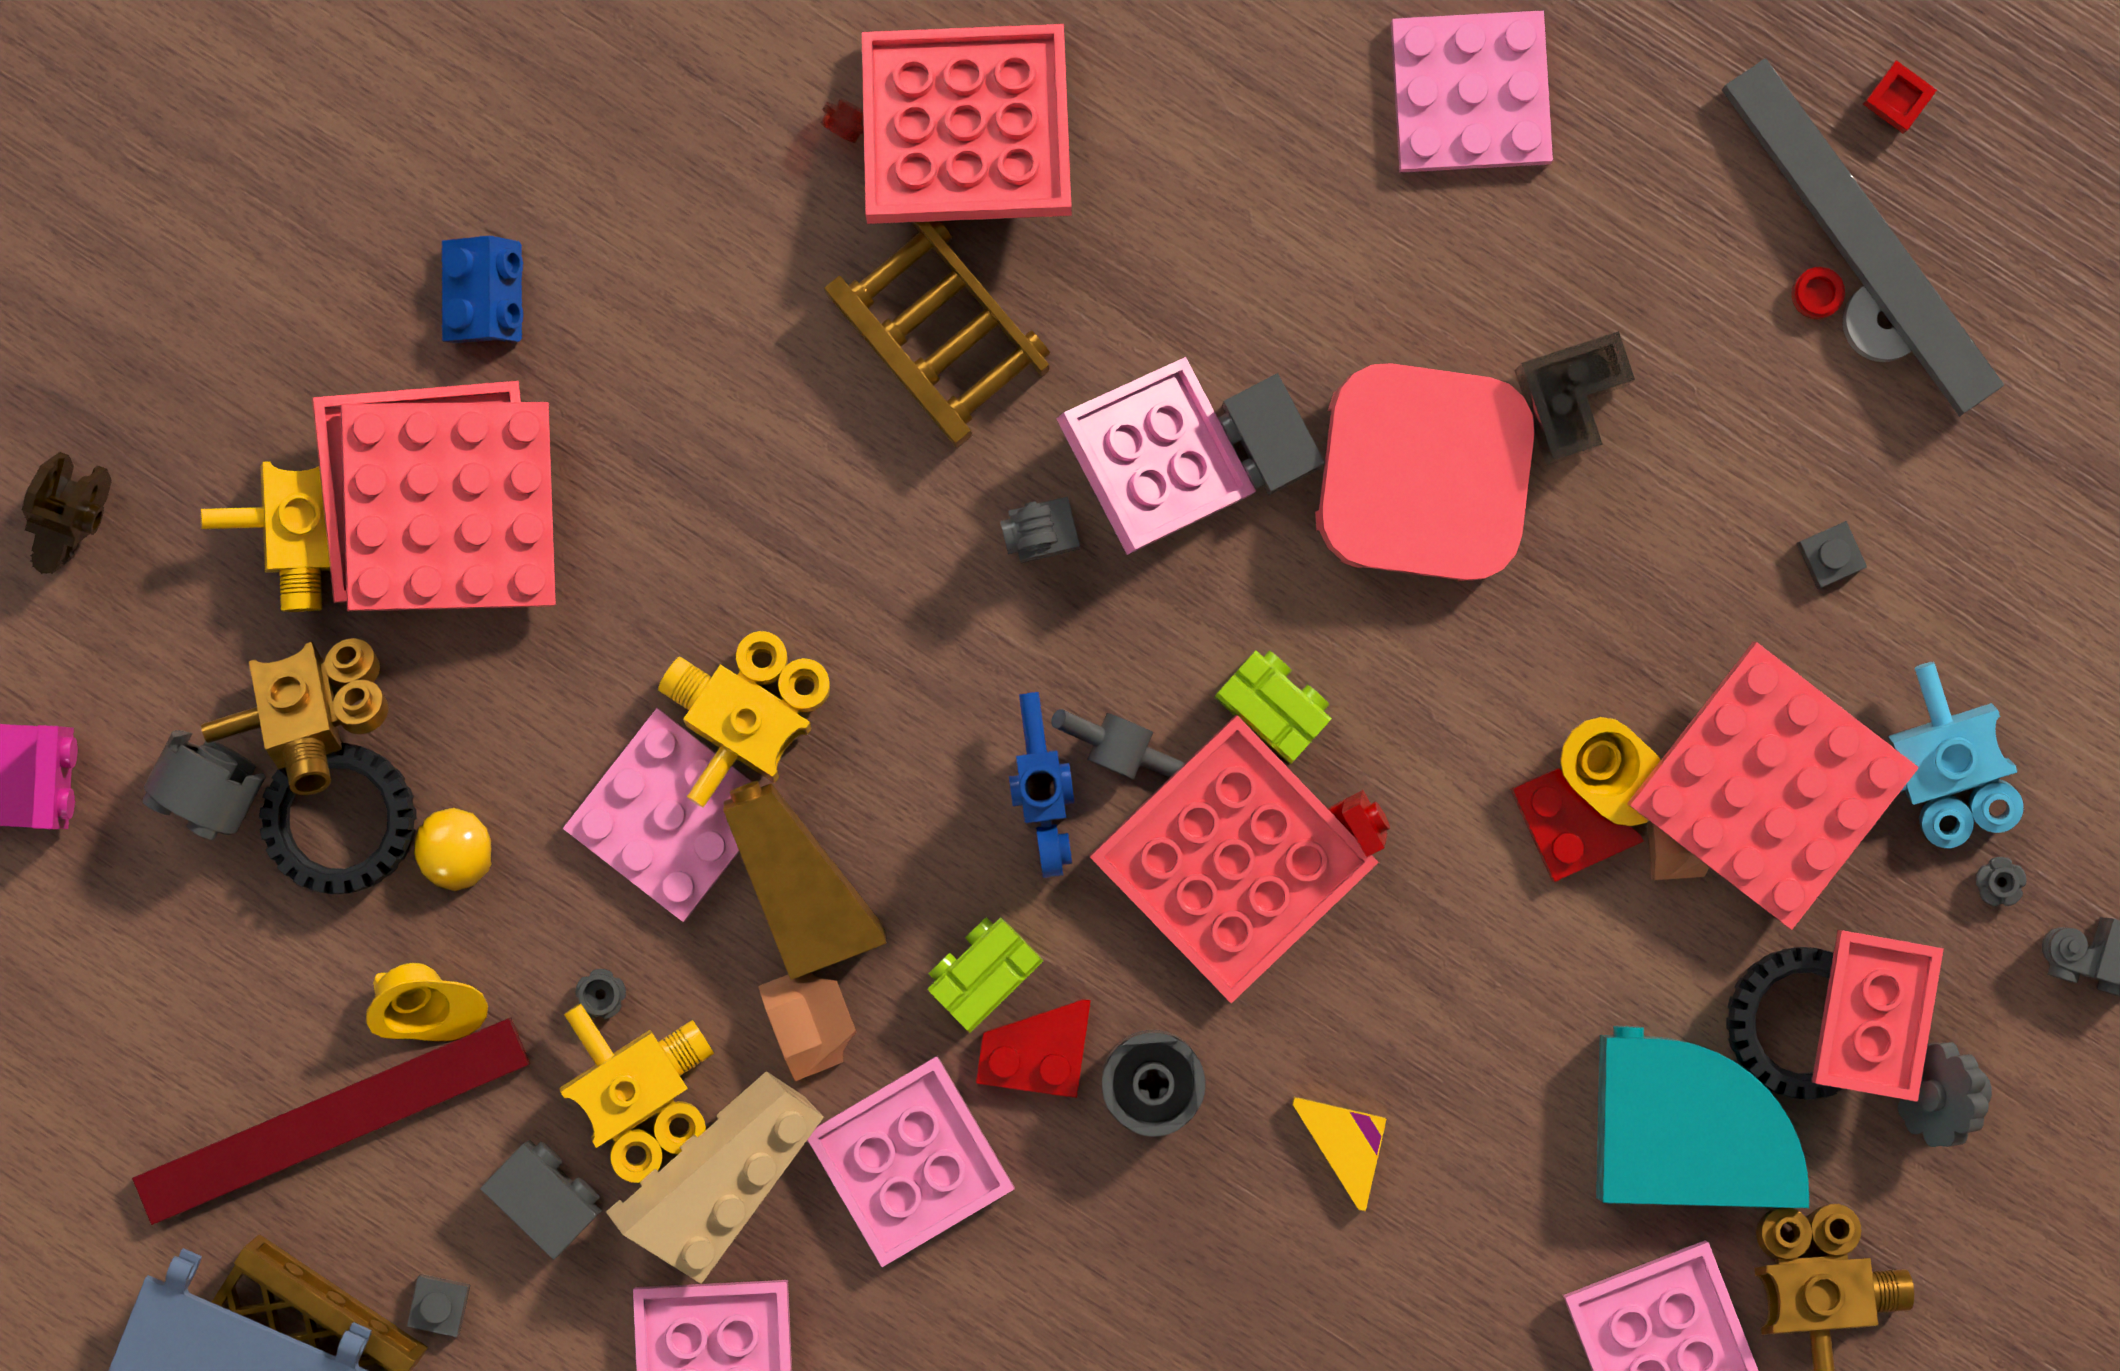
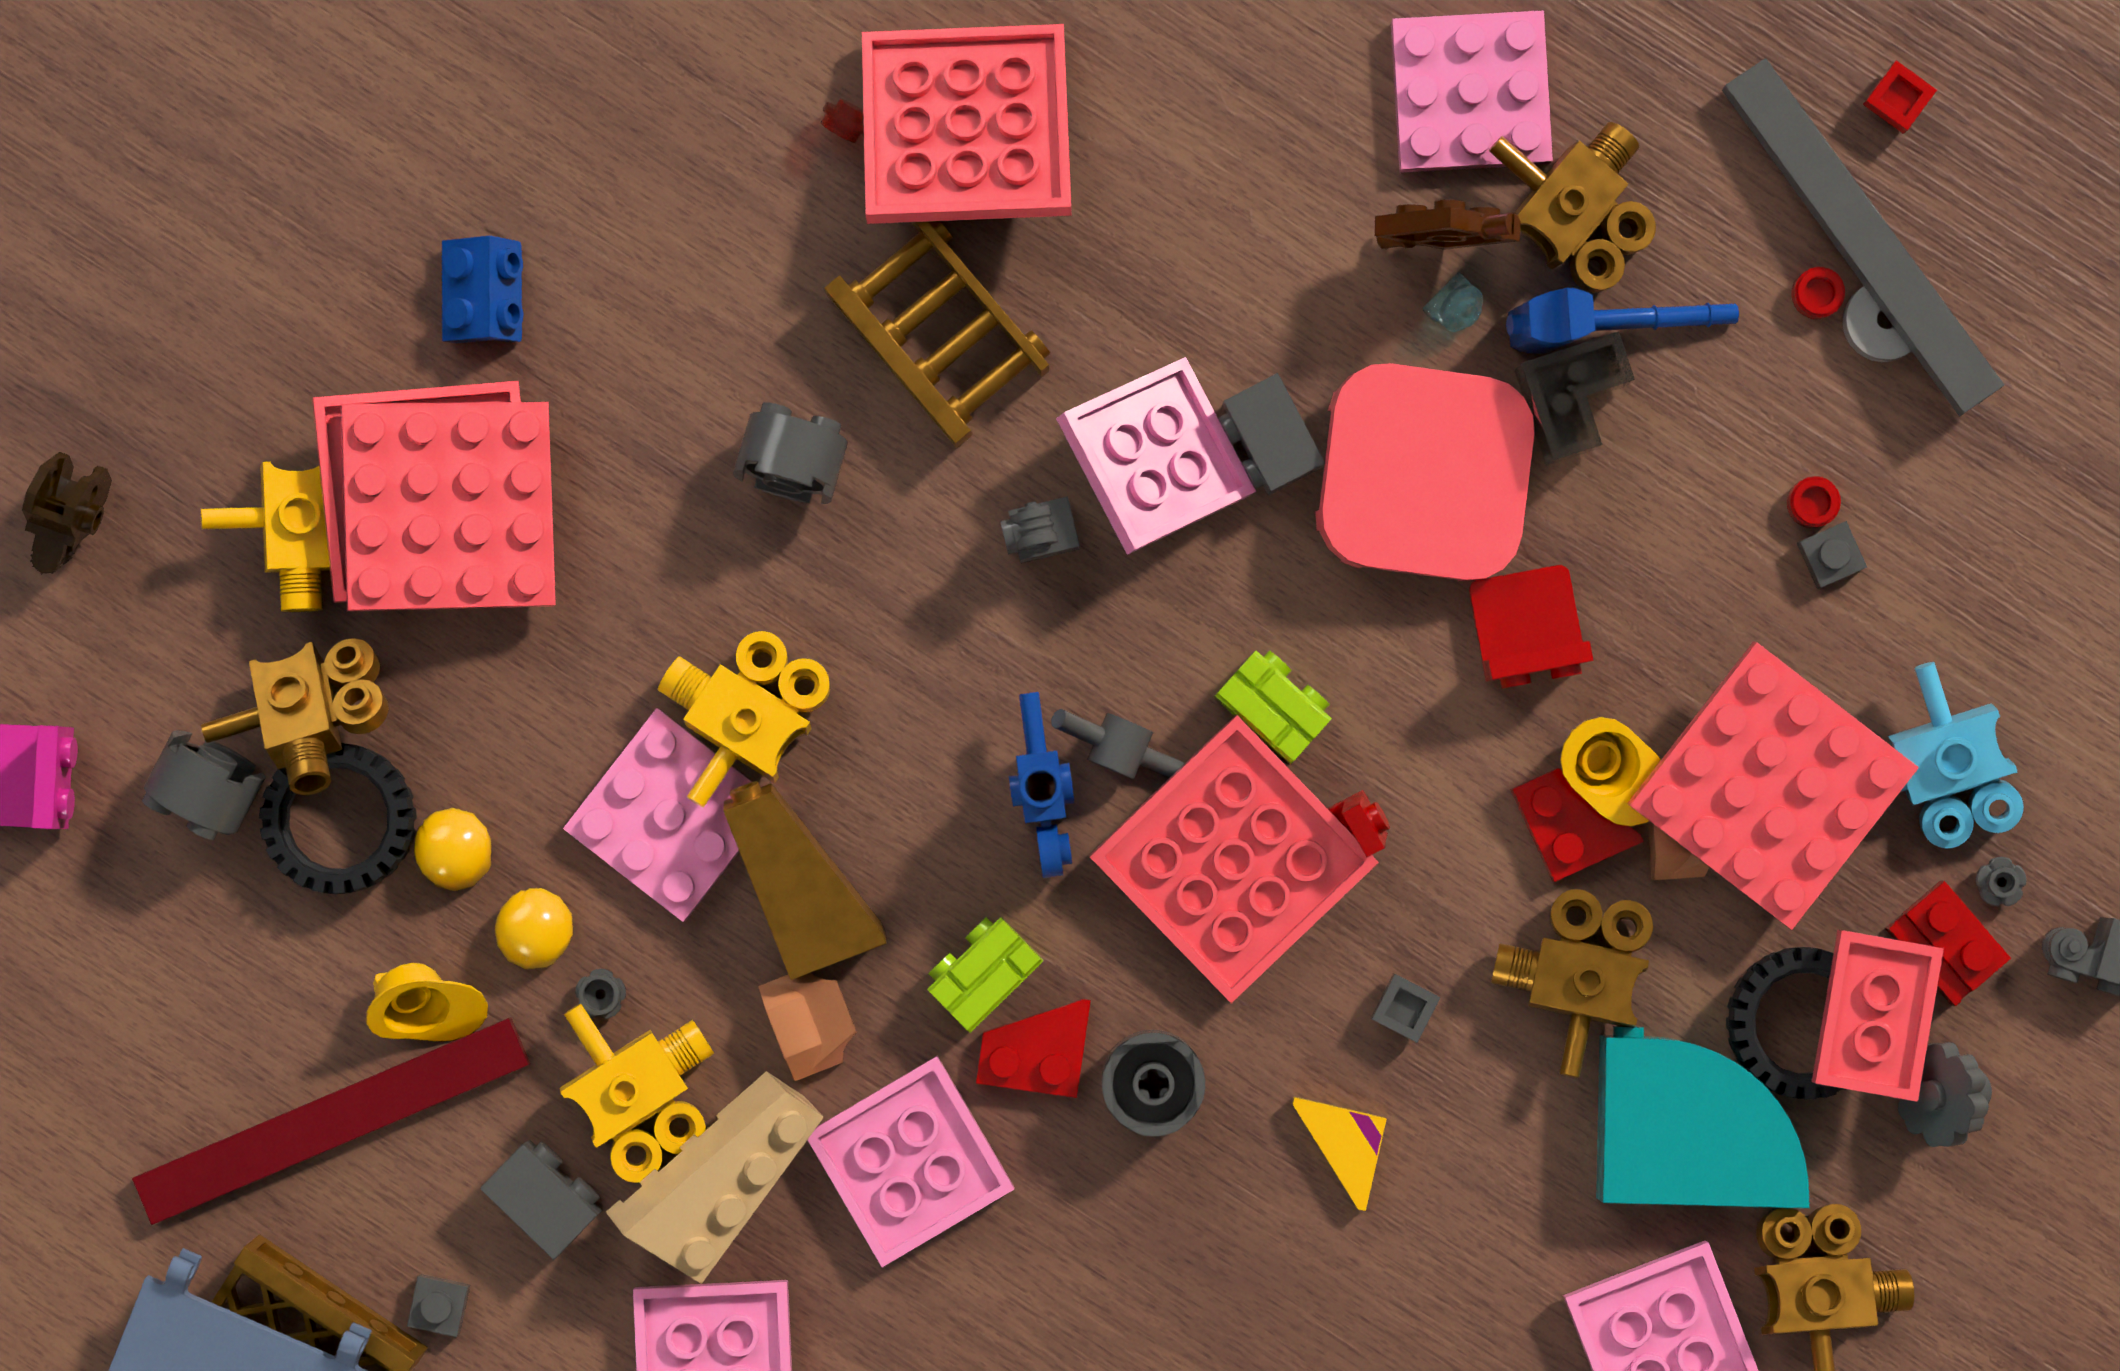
none -> yellow hair [495,888,573,969]
none -> dark grey brick [733,402,848,504]
none -> dark grey plate [1371,973,1441,1043]
none -> reddish brown plate [1374,200,1521,250]
none -> clear light blue plate [1422,272,1483,332]
none -> red bracket [1469,565,1594,689]
none -> pearl gold piece [1489,122,1656,293]
none -> pearl gold piece [1491,889,1653,1078]
none -> blue piece [1506,288,1739,354]
none -> red tile [1787,476,1841,528]
none -> red plate [1885,881,2011,1006]

